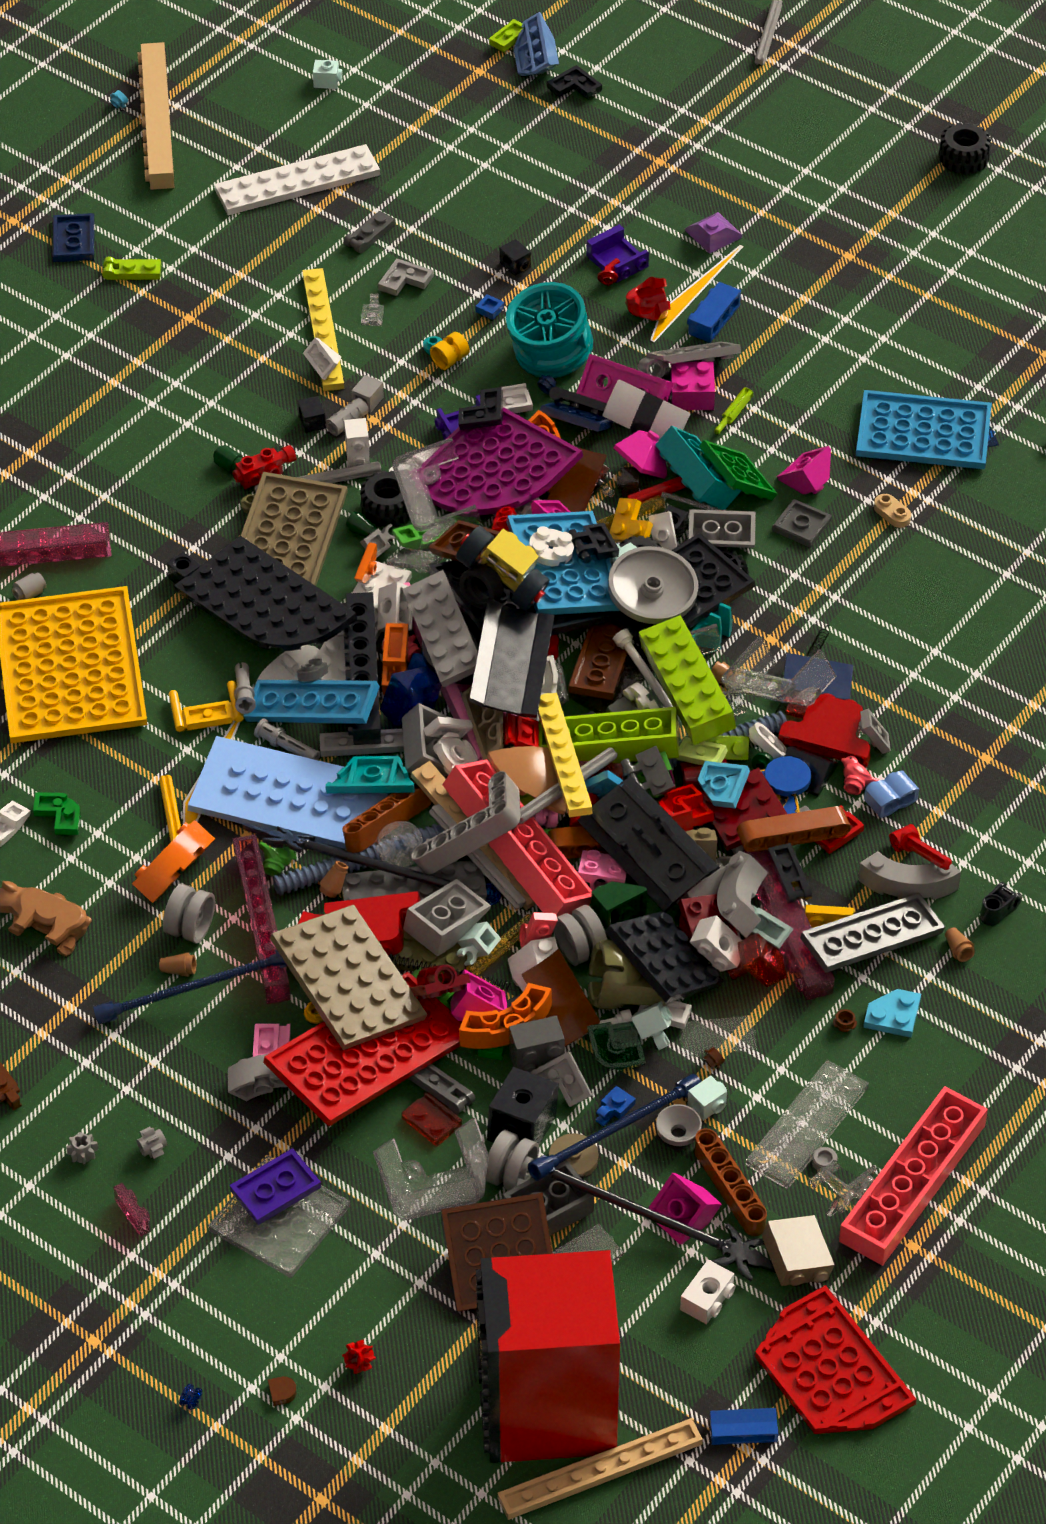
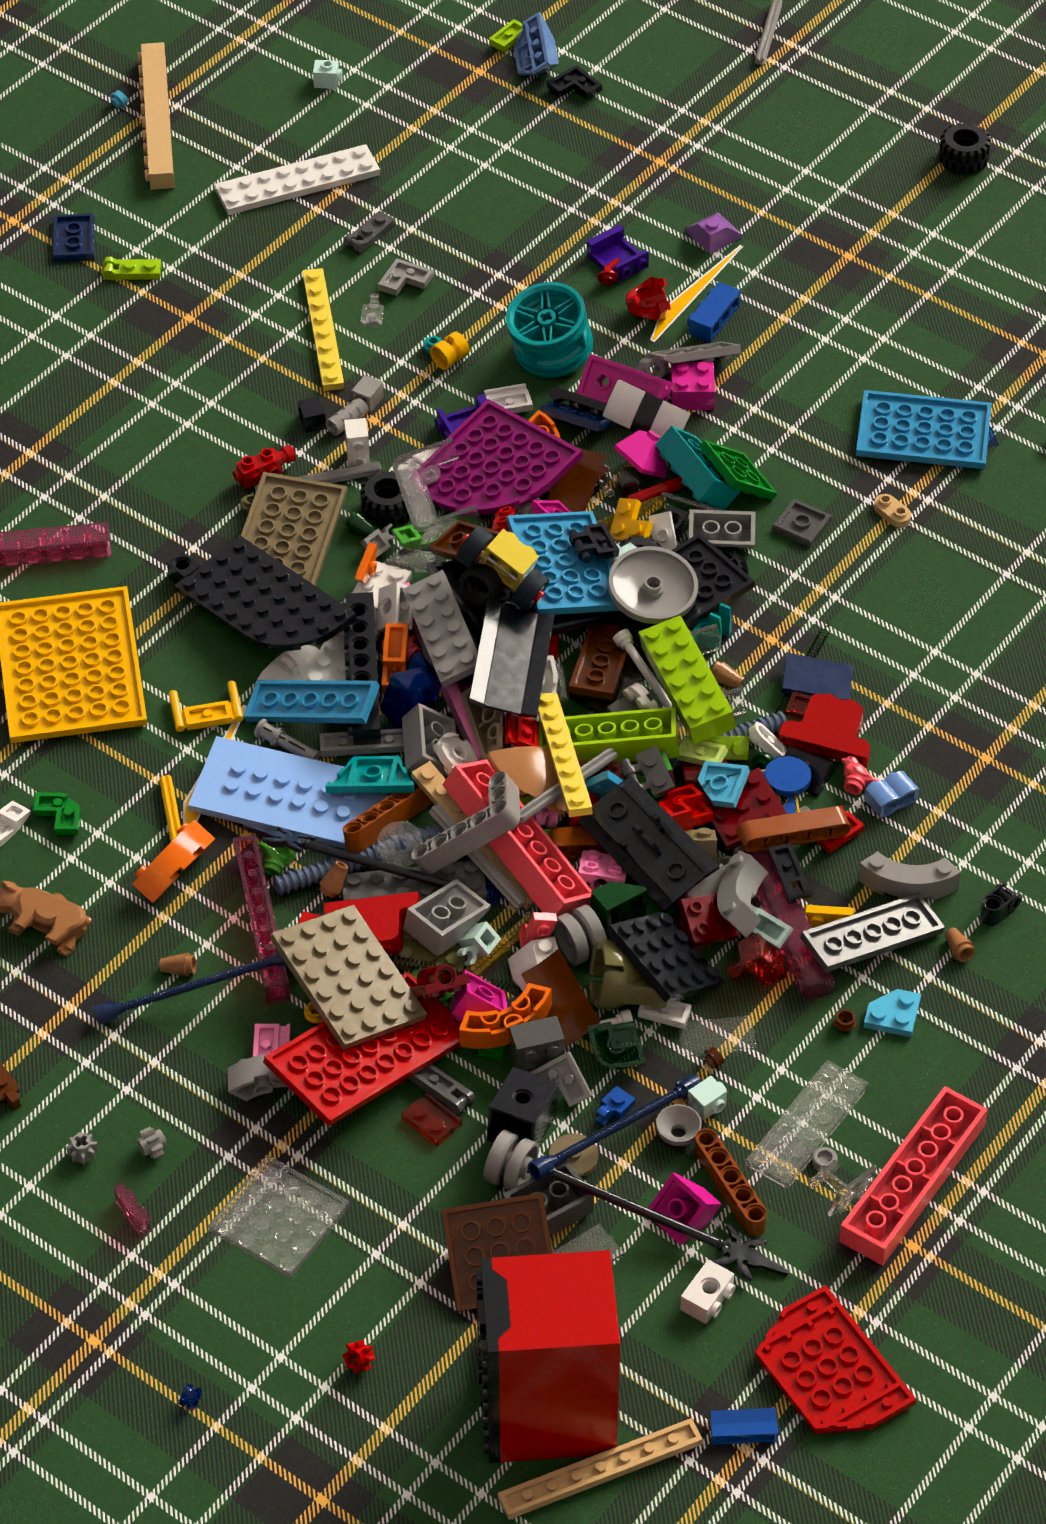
light grey brick [12,572,46,600] -> none
light grey wheel [163,884,216,943] -> none
dark green brick [213,445,243,474] -> none
dark purple plate [230,1148,321,1225] -> none
light grey pin [234,662,256,714] -> none
reddish brown tile [268,1376,297,1406] -> none
dark grey plate [297,658,328,682] -> none
white slope [303,337,341,380] -> none
clear windscreen [373,1118,489,1220] -> none
white plate [424,717,473,739] -> none
black plate [458,387,503,430] -> none
blue plate [475,294,504,320] -> none
black brick [499,239,531,276] -> none
white plate [529,527,574,566] -> none
dark blue plate [537,375,557,395] -> none
light aqua brick [631,1001,672,1050] -> none
white brick [690,915,747,972] -> none
lime axle [714,387,753,434] -> none
clear windscreen [721,636,836,706] -> none
brick [762,1215,834,1286] -> none
dark pink slope [777,446,831,494] -> none
light grey plate [859,708,891,754] -> none
red axle [889,824,952,870] -> none

